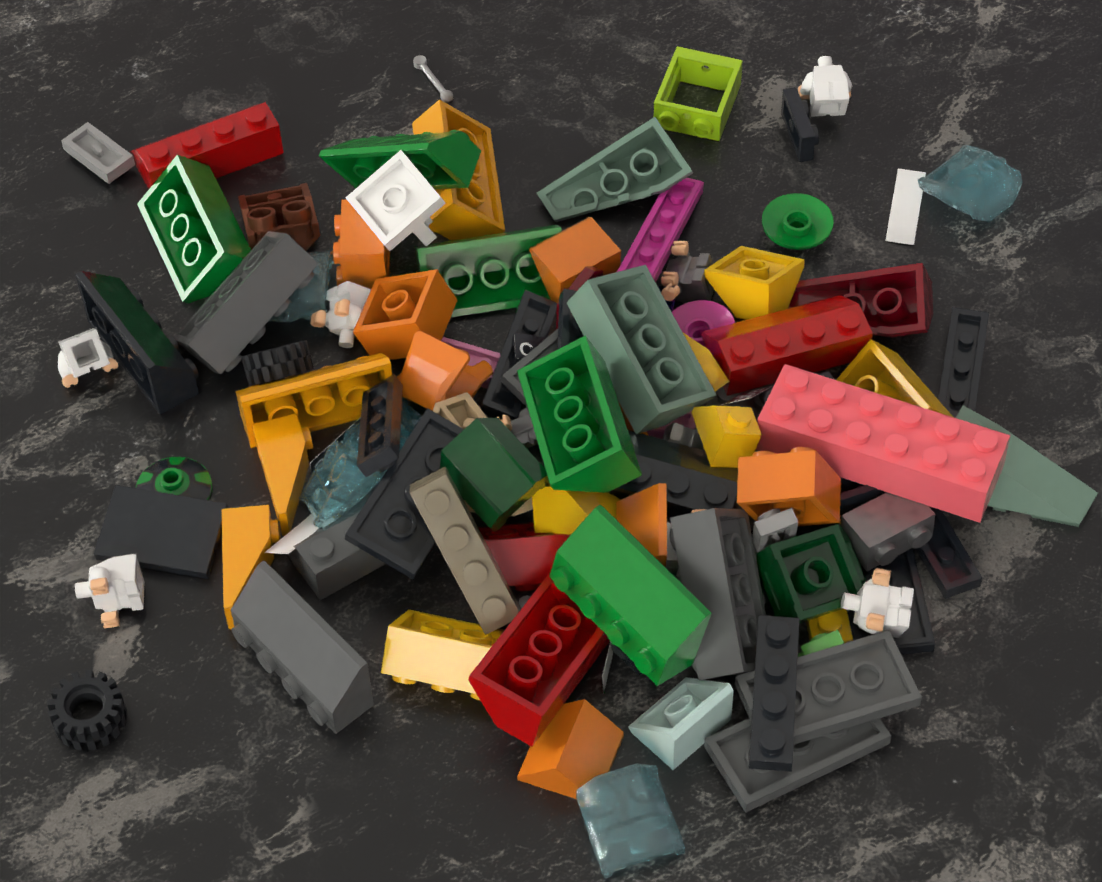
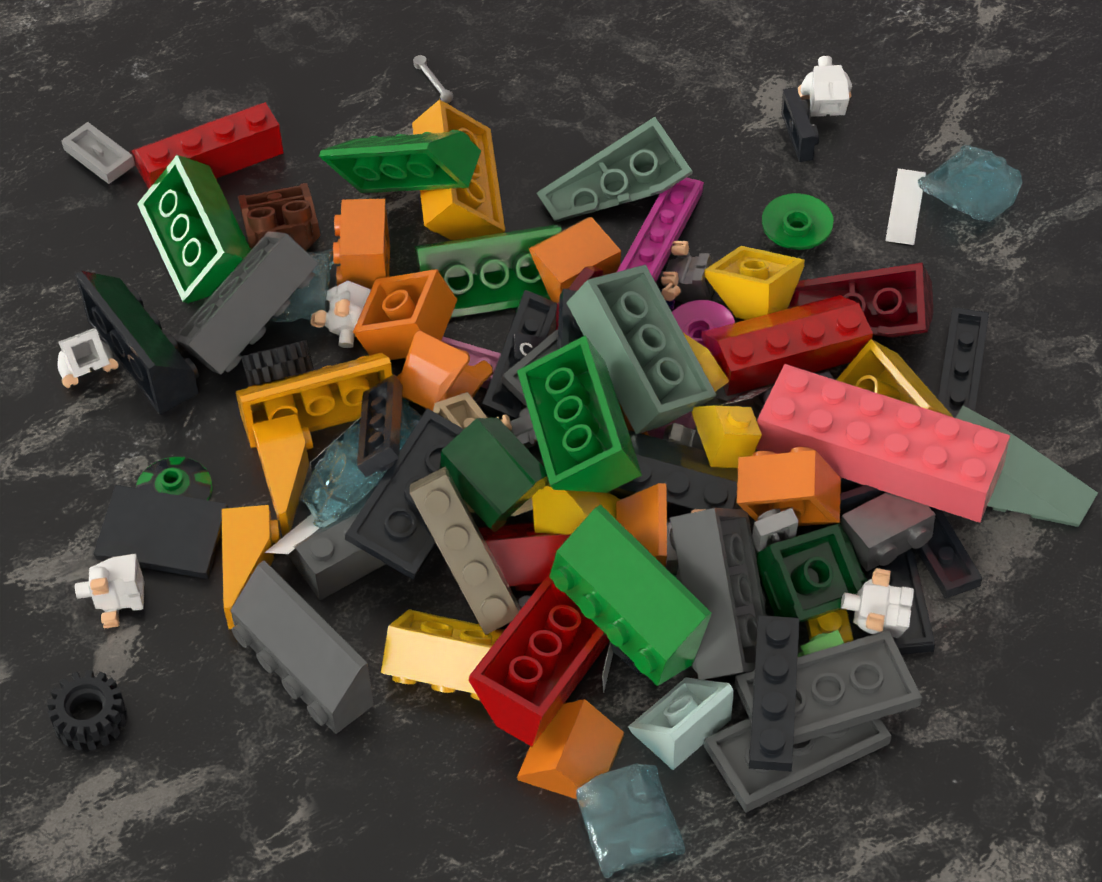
white bracket [346,150,446,251] -> none
lime window [653,46,743,141] -> none

